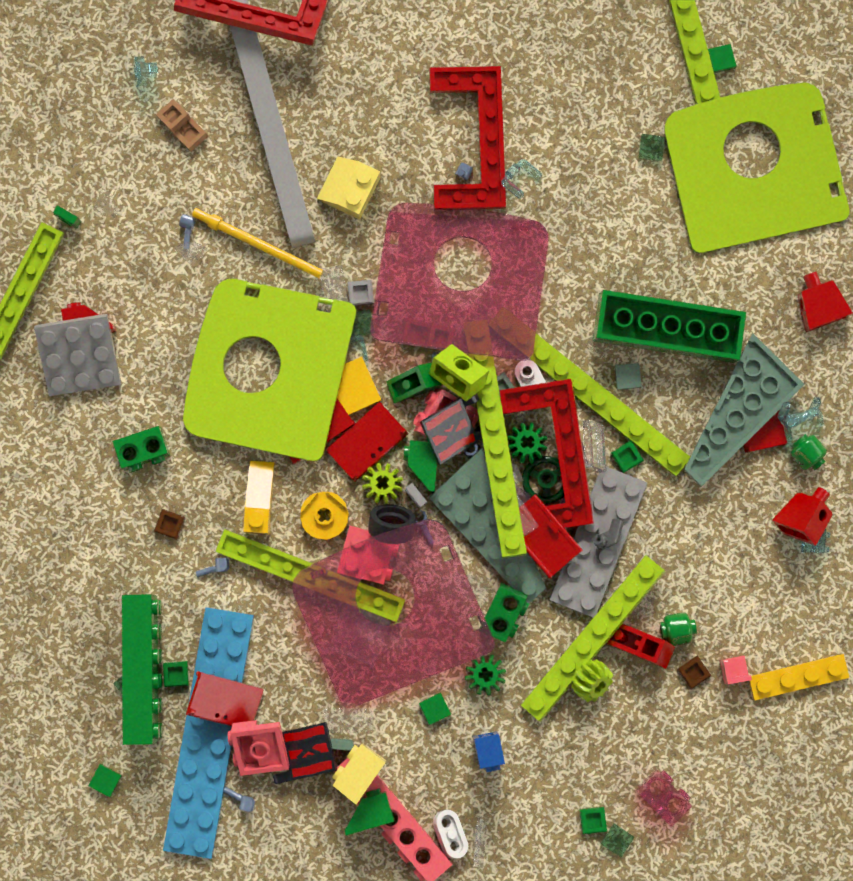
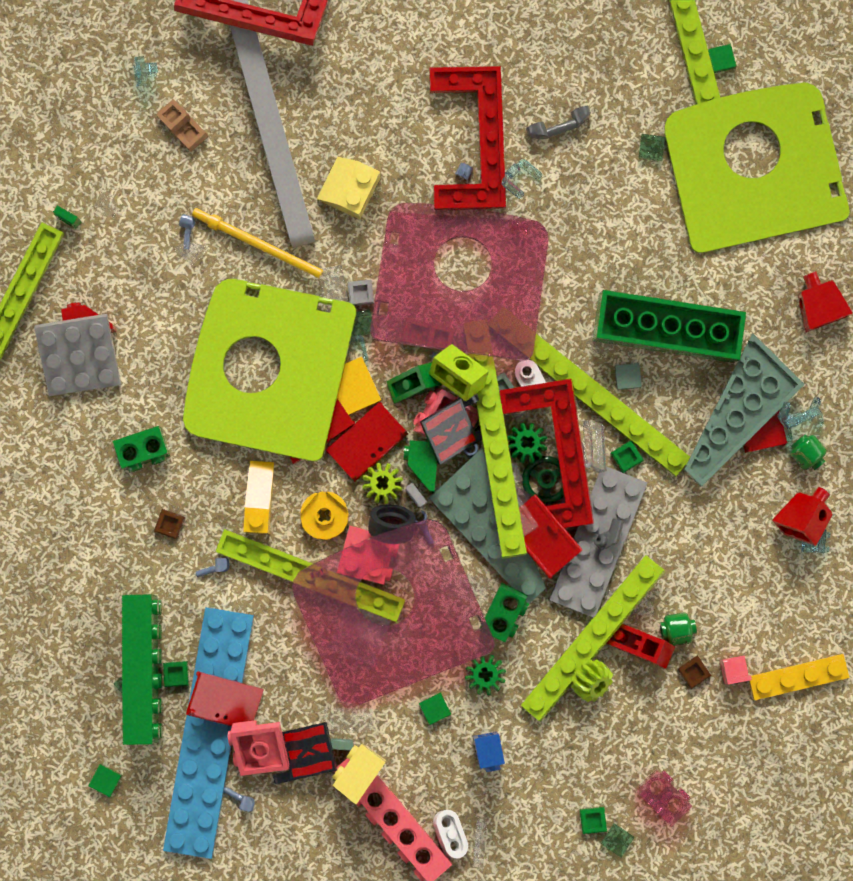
green slope [345,788,394,836] -> none
none -> dark grey bar [526,106,591,139]

